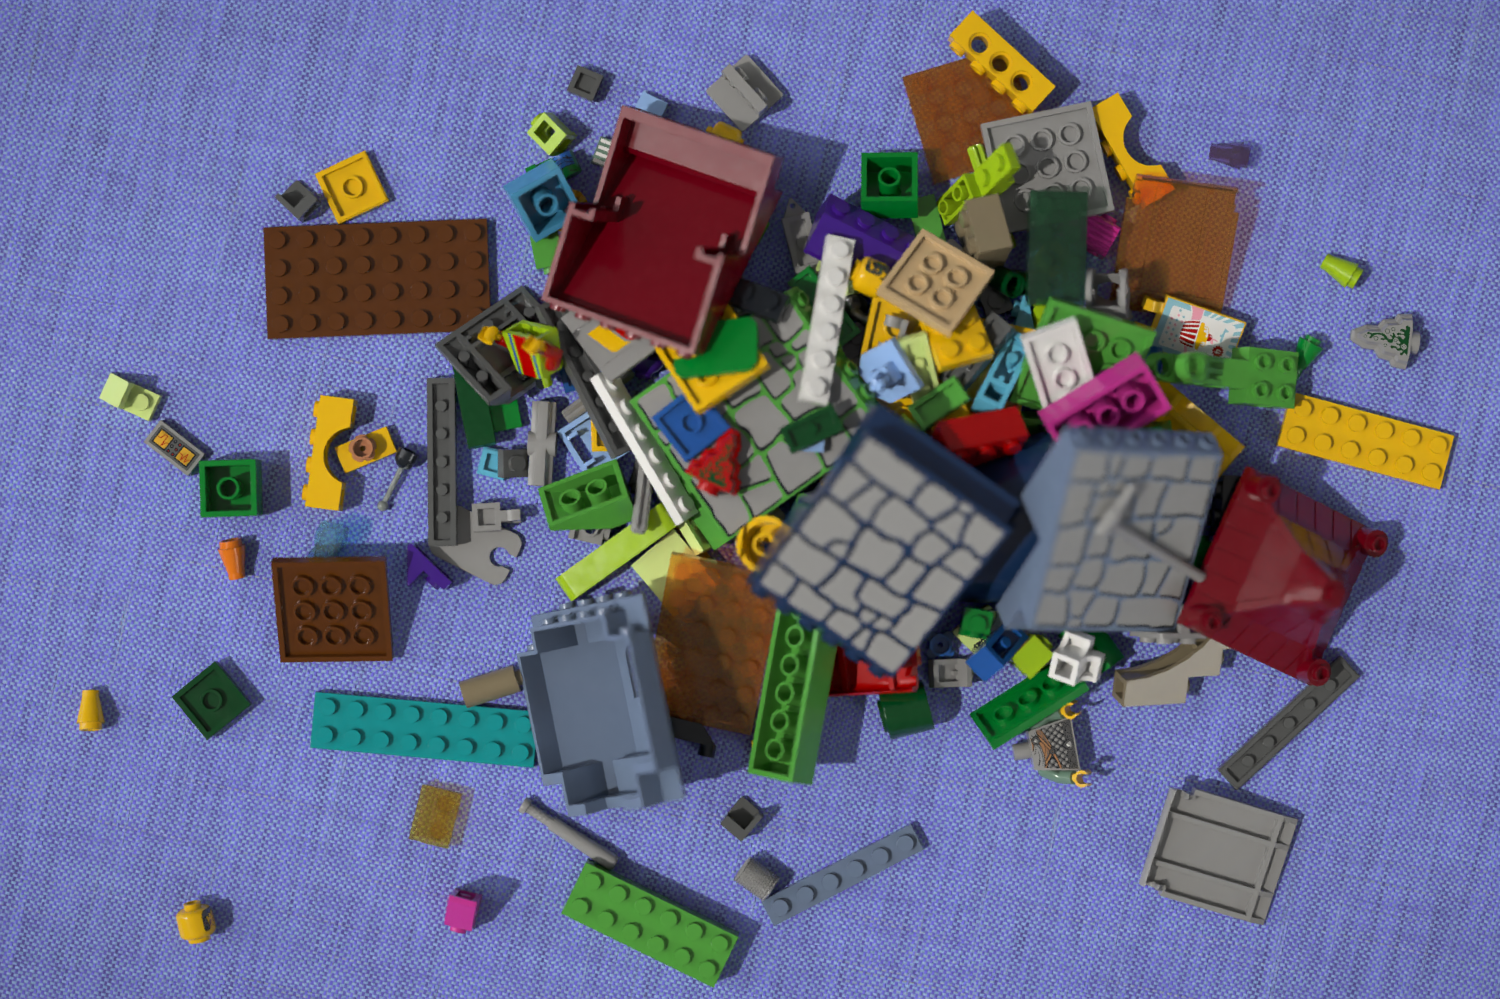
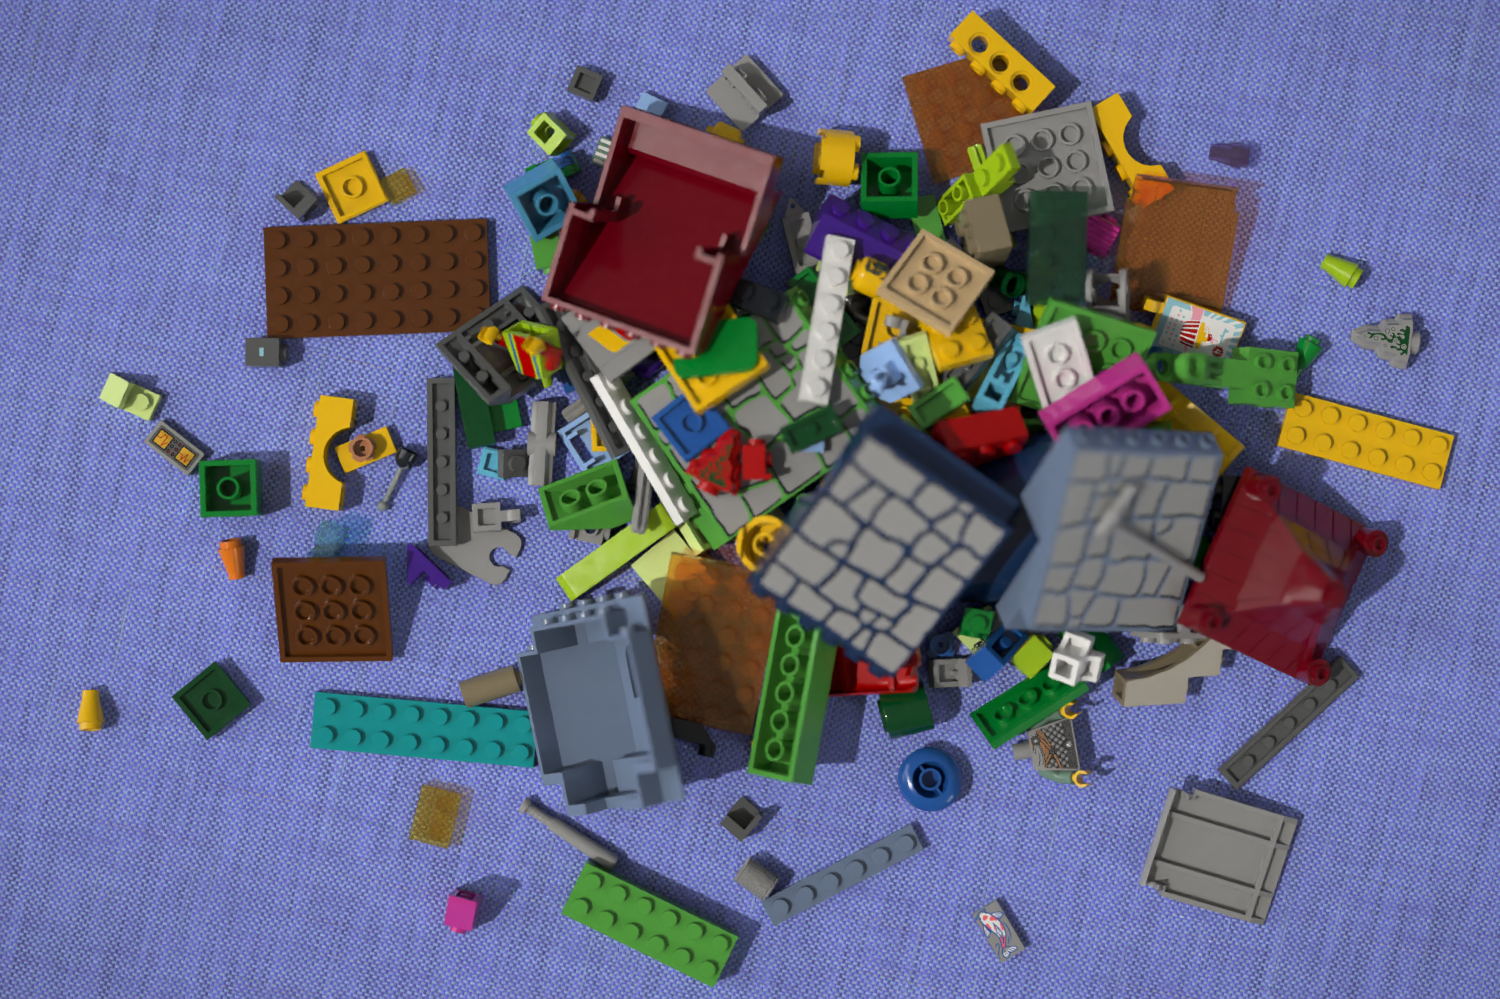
yellow head [176,900,216,944] -> none
none -> dark grey brick [245,338,288,368]
none -> clear yellow tile [379,167,418,206]
none -> red brick [742,439,772,480]
none -> yellow brick [813,128,861,187]
none -> blue hat [898,747,962,812]
none -> tile [972,899,1025,963]

